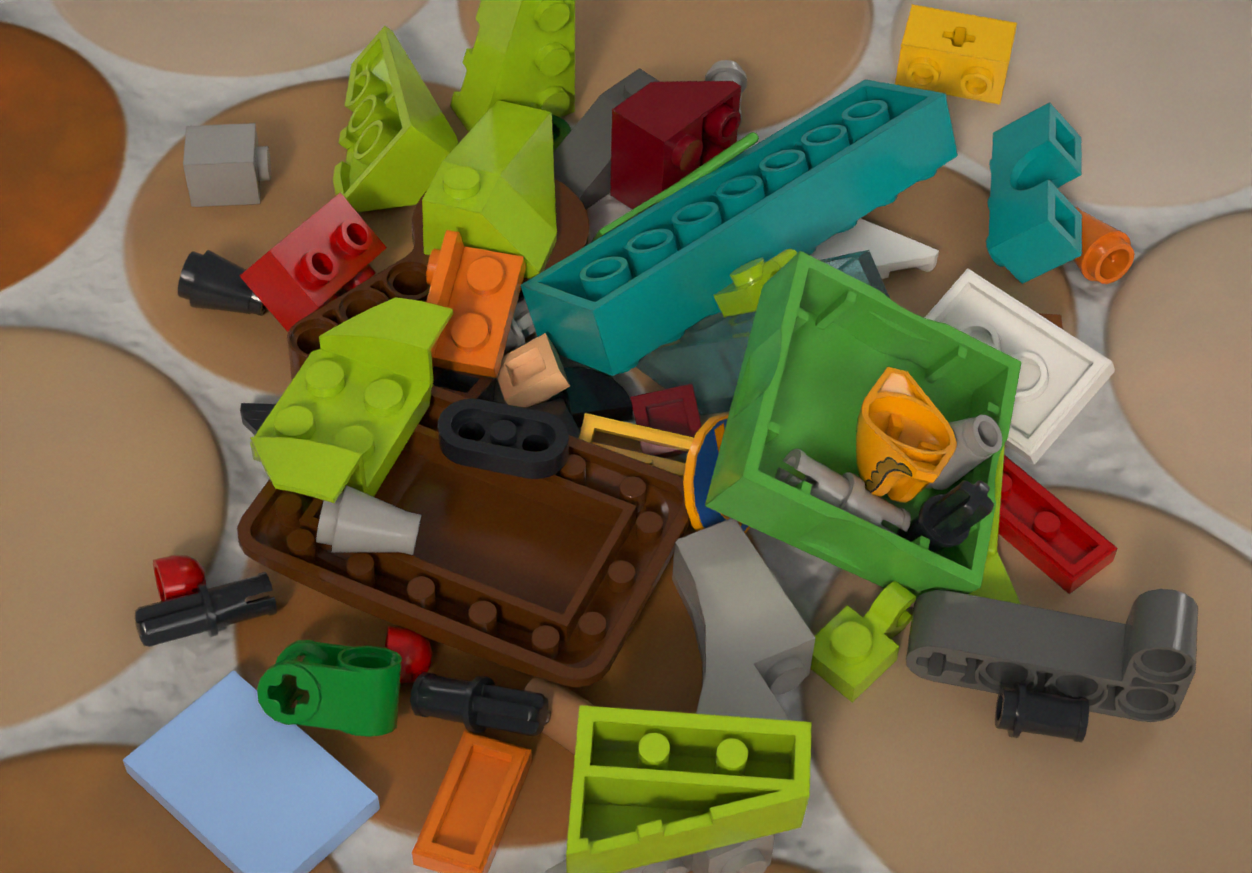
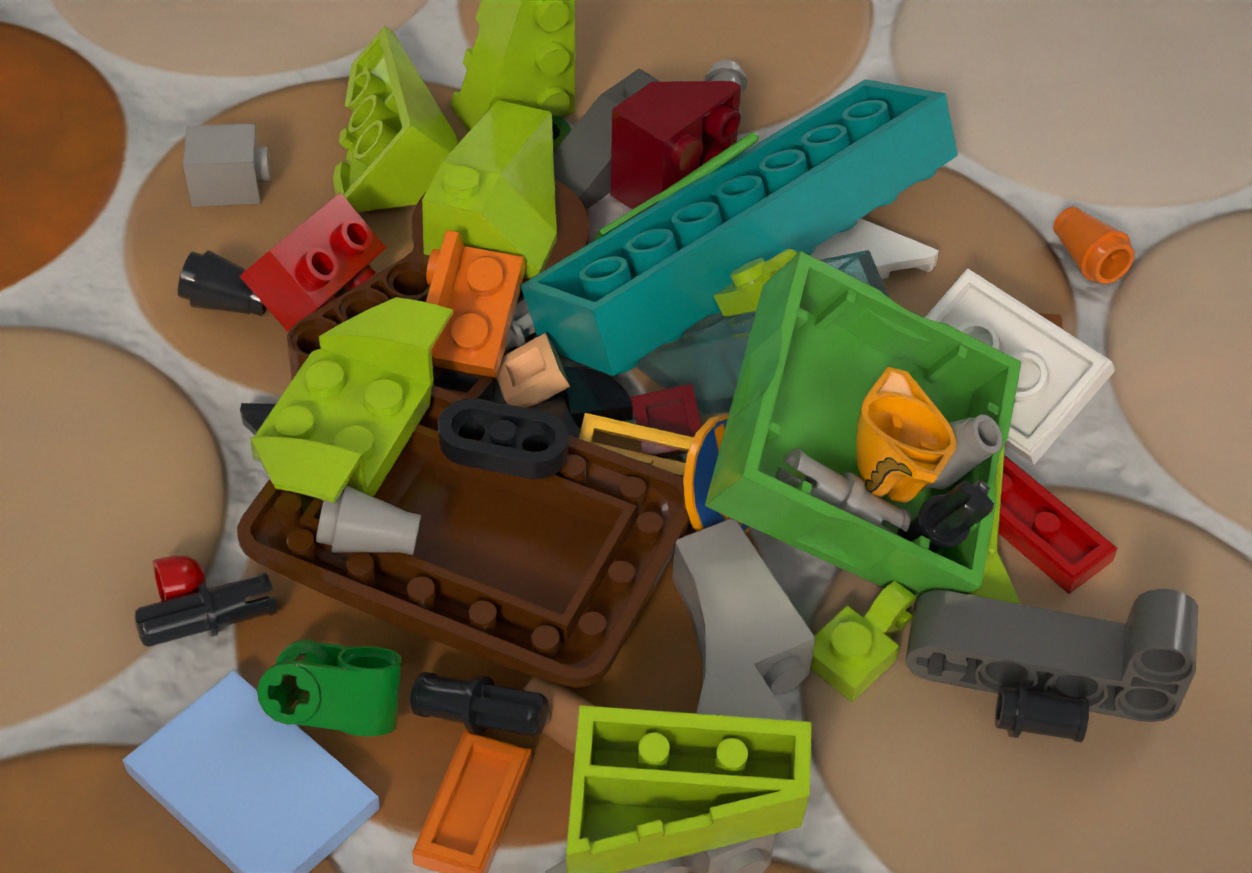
red hinge [384,626,433,684] -> none
yellow brick [895,4,1017,104] -> none
teal arch [986,102,1082,284] -> none

